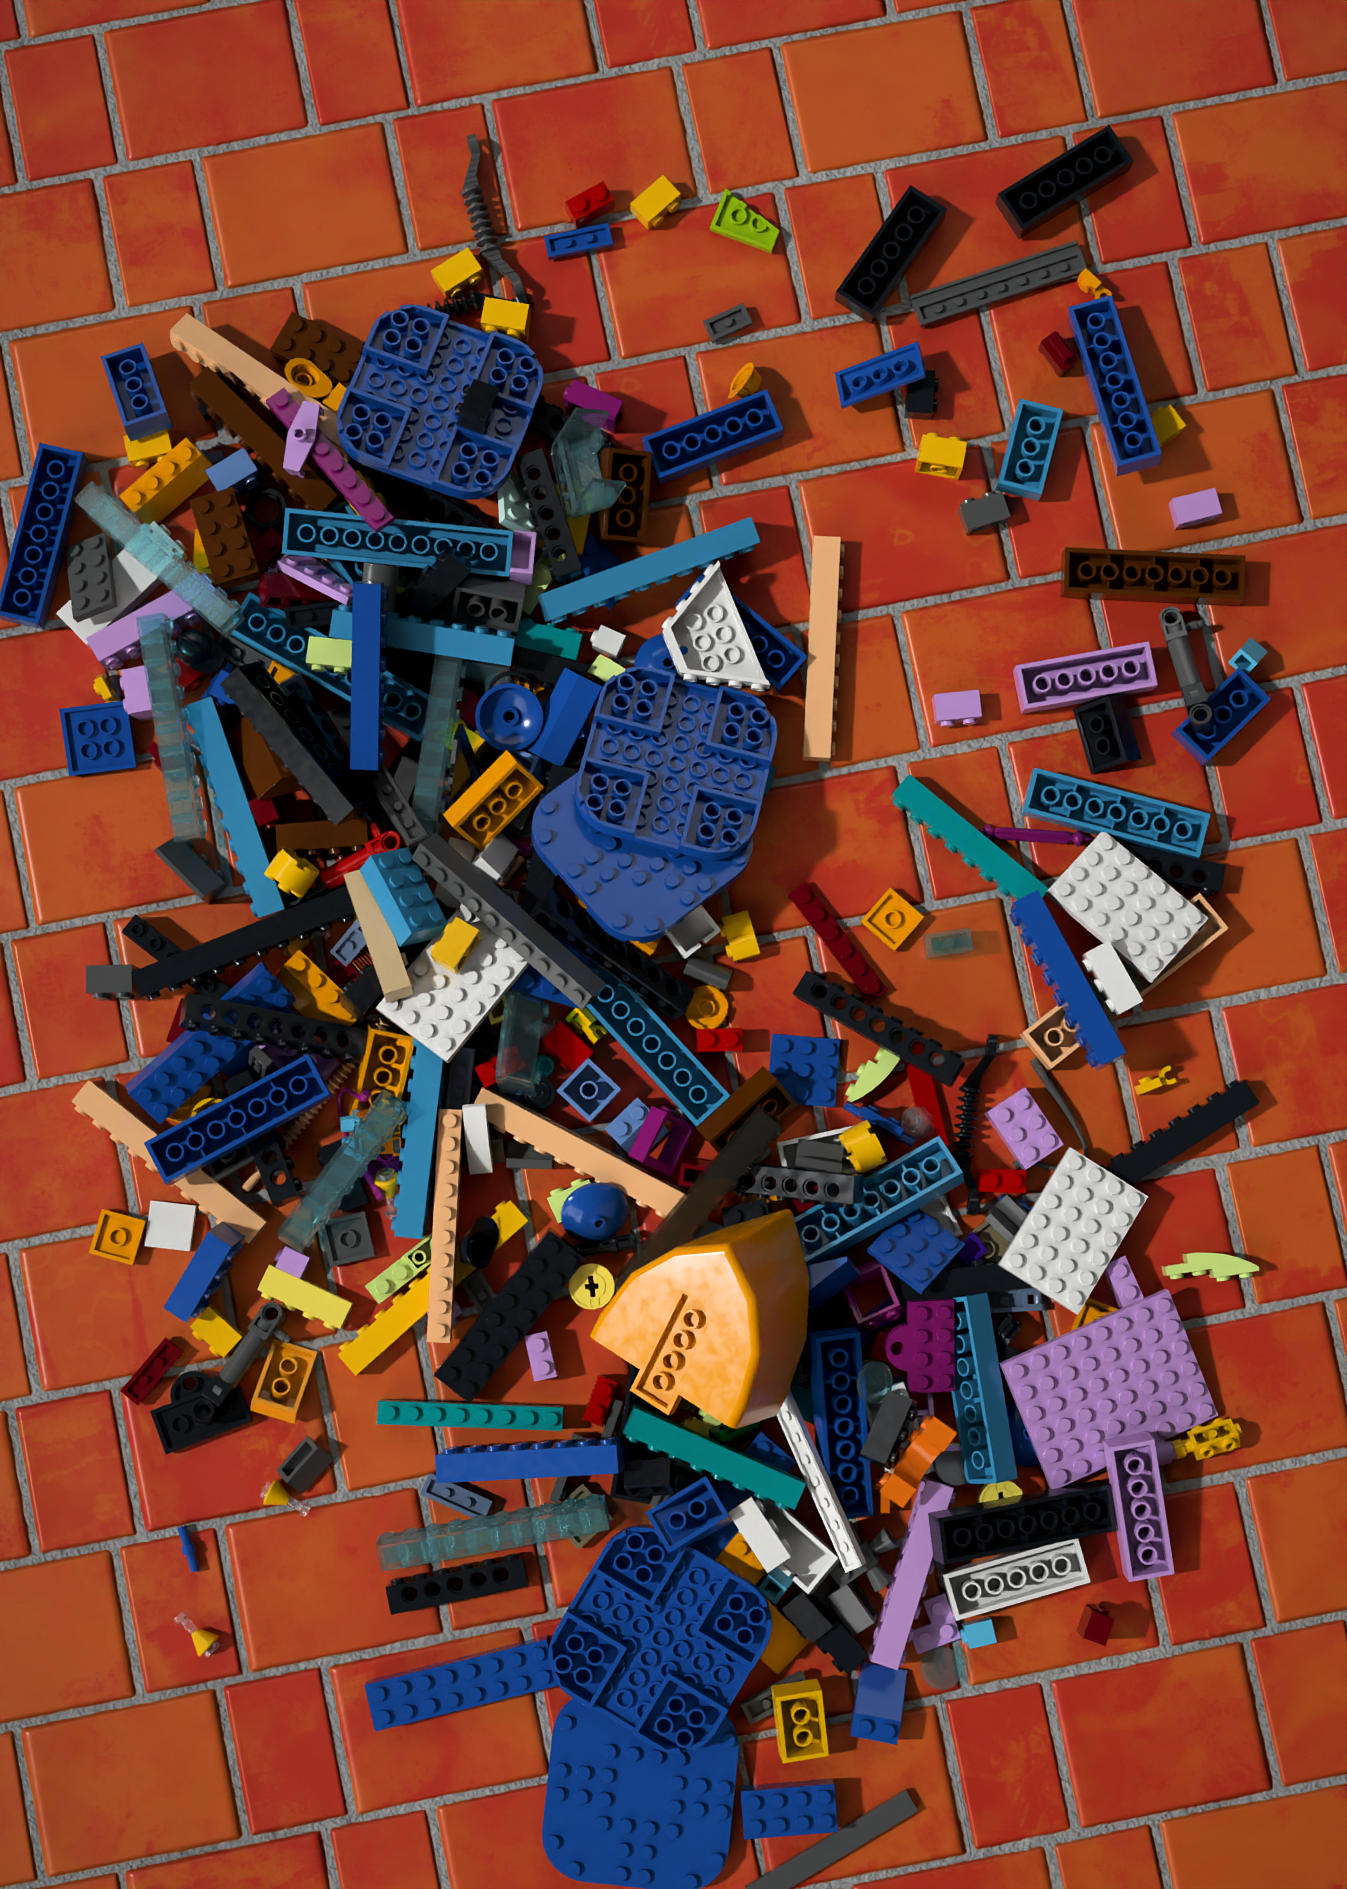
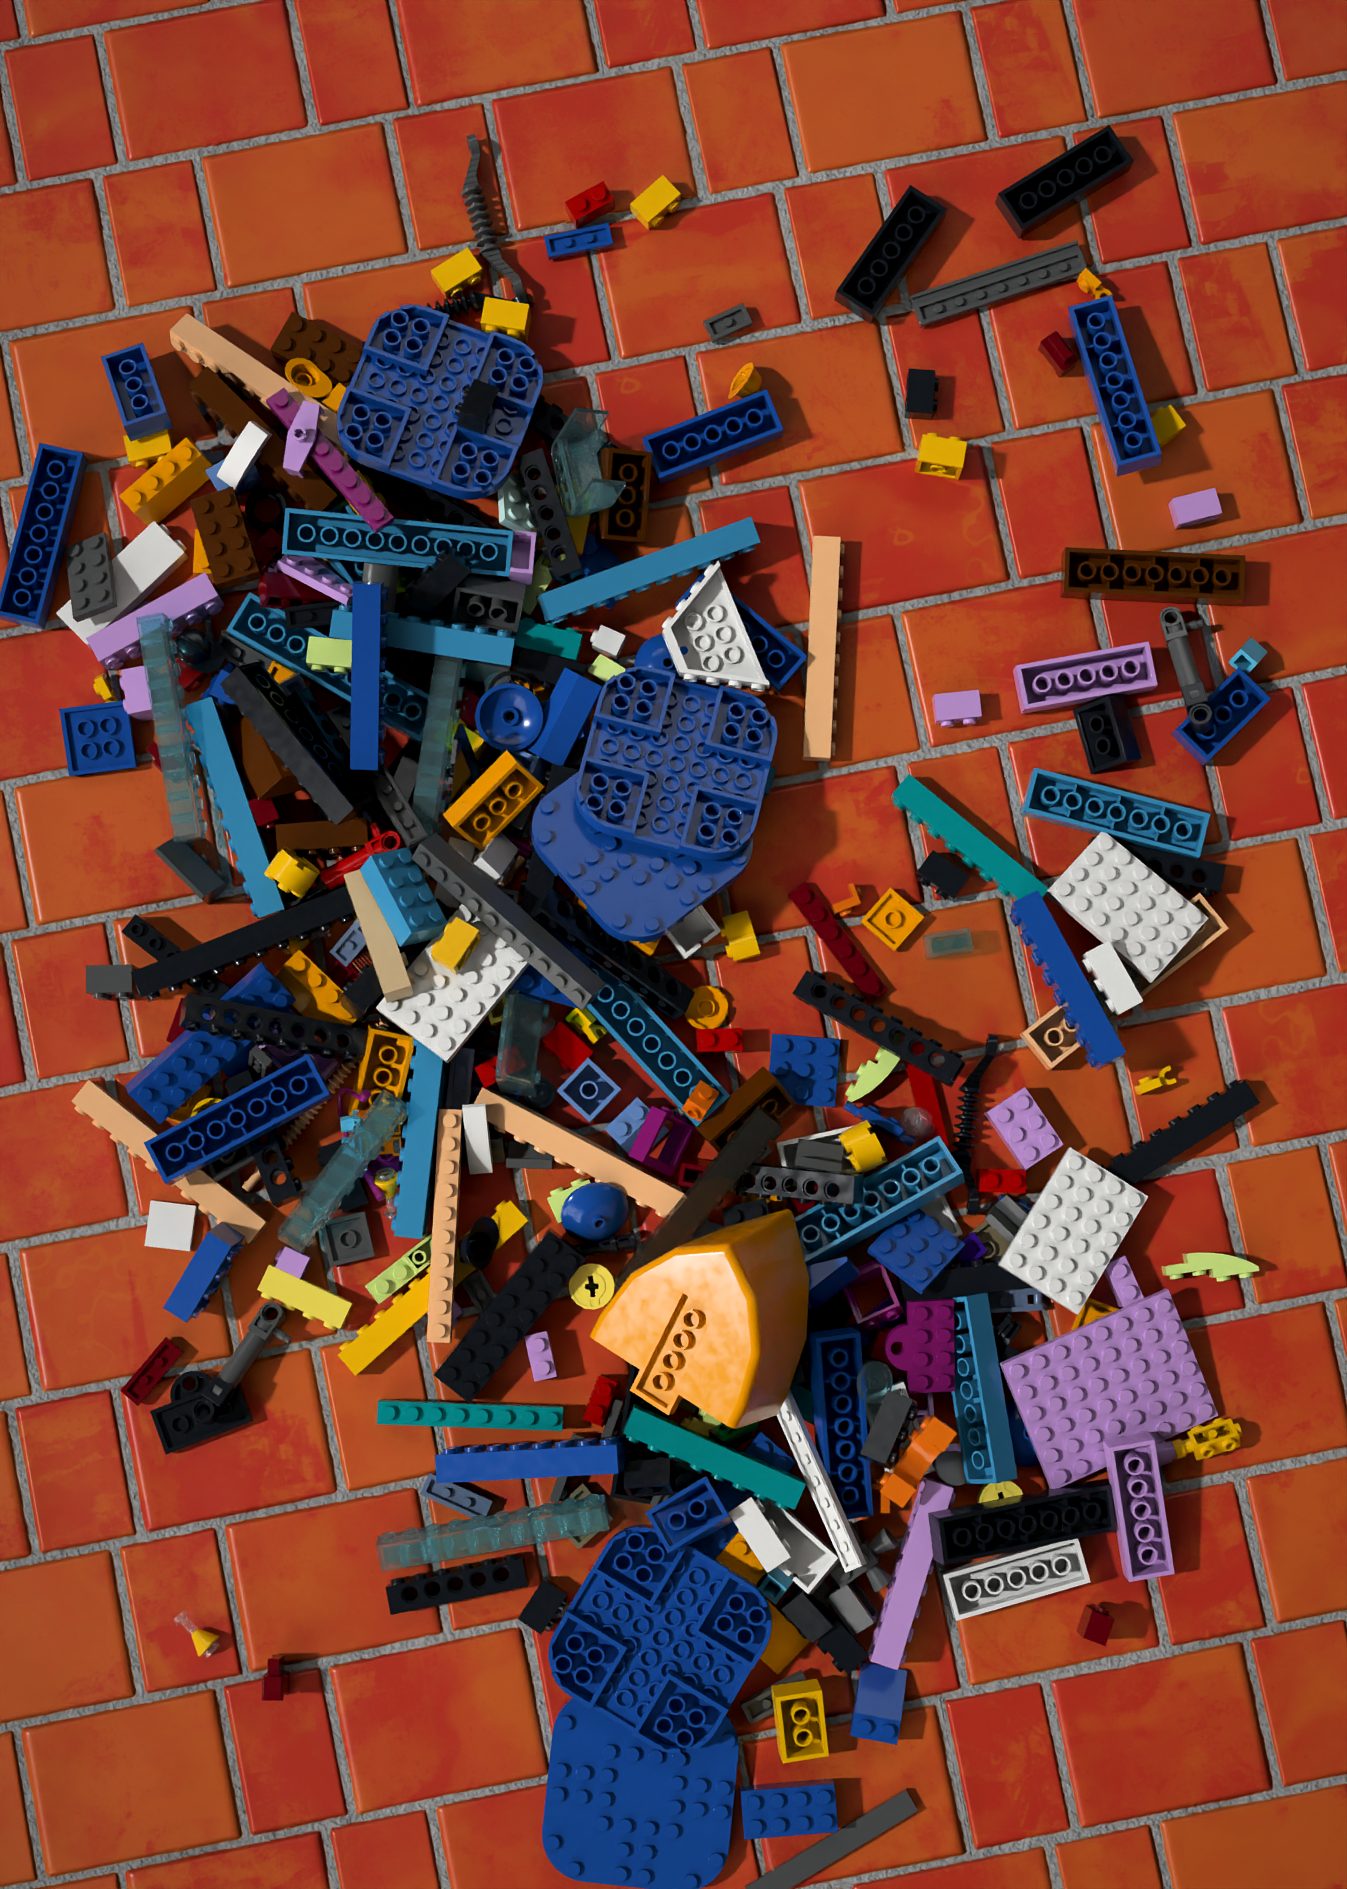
clear light blue brick [72,481,245,638] -> none
light orange plate [89,1209,147,1265] -> none
blue bar [177,1525,200,1573] -> none
yellow brick [190,1305,245,1358] -> none
light orange slope [250,1339,318,1424] -> none
piece [259,1479,312,1518] -> none
dark grey brick [276,1435,334,1493] -> none
blue brick [364,1635,558,1731] -> none
teal plate [532,1055,554,1078] -> none
magenta window [563,379,624,434] -> none
dark grey brick [683,954,733,992] -> none
lime wing [710,188,779,253] -> none
blue slope [835,341,926,409] -> none
lavender plate [912,1593,961,1654] -> none
clear light blue piece [920,1646,962,1690] -> none
dark grey brick [958,491,1011,535] -> none
medium azure brick [959,1616,997,1649] -> none
magenta wheel [978,824,1090,847] -> none
dark azure brick [995,399,1063,501] -> none
dark grey piece [1012,1058,1088,1171] -> none
none -> white slope [217,421,272,490]
none -> dark red piece [262,1654,289,1701]
none -> black piece [518,1577,568,1634]
none -> orange bracket [682,1080,720,1122]
none -> orange bracket [831,883,863,917]
none -> black brick [915,850,969,901]

